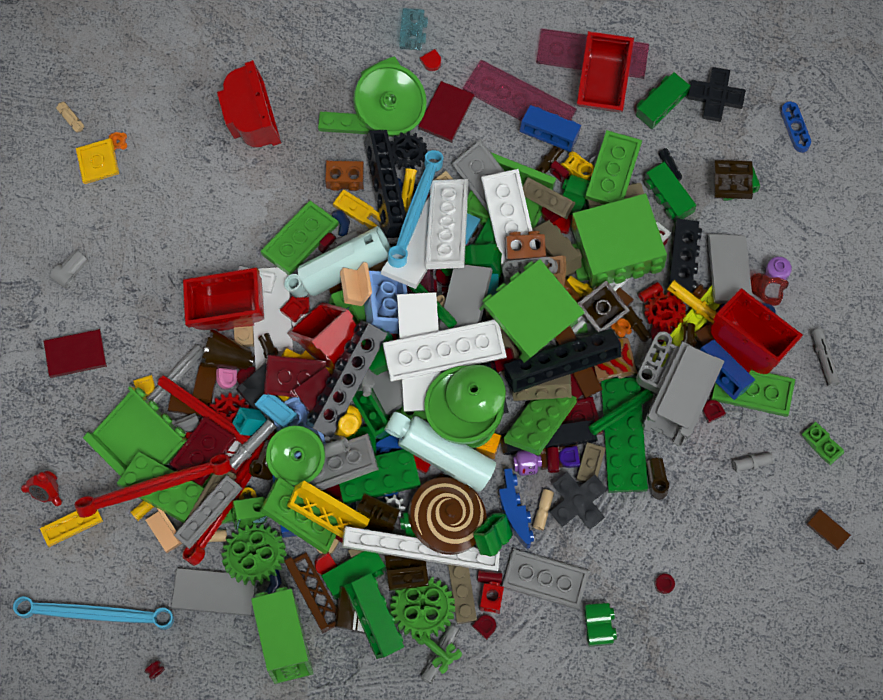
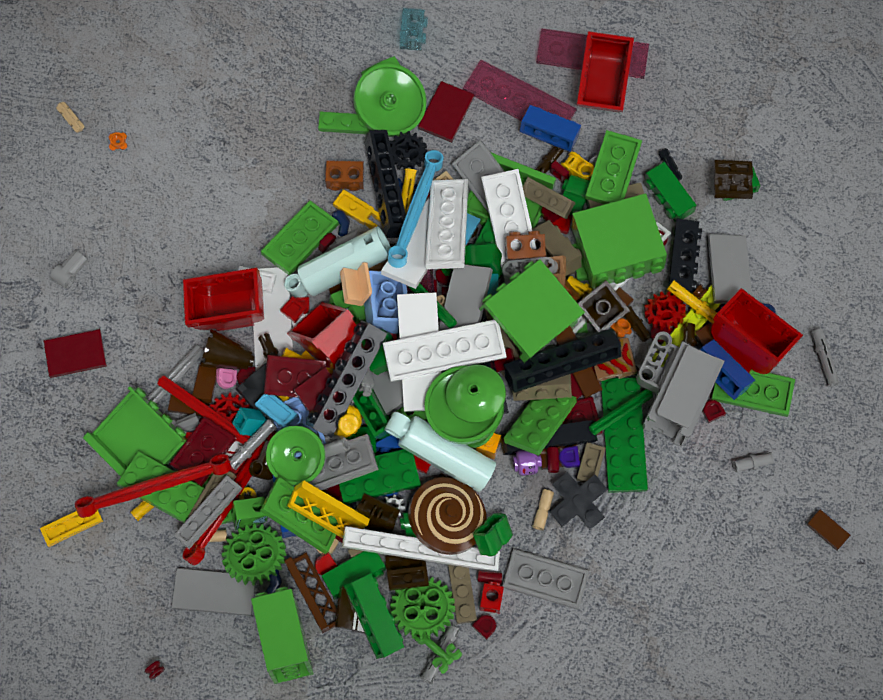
medium azure piece [13,596,174,630] -> none
red rock [21,471,62,506] -> none
yellow tile [76,138,119,184] -> none
yellow tile [133,375,155,398] -> none
light nougat panel [145,508,182,553] -> none
red container [217,60,282,147] -> none
tan plate [234,326,254,347] -> none
red tile [420,49,441,71] -> none
blue slope [499,468,534,549] -> none
green brick [584,603,617,647] -> none
green brick [636,72,691,129] -> none
red piece [638,282,663,303] -> none
dark brown piece [646,458,669,500] -> none
dark red tile [654,574,675,594] -> none
black plate [688,67,746,122] -> none
clear red piece [750,273,789,306] -> none
medium lavender head [765,256,792,284] -> none
blue beam [781,101,811,153] -> none
bright green slope [802,422,844,465] -> none

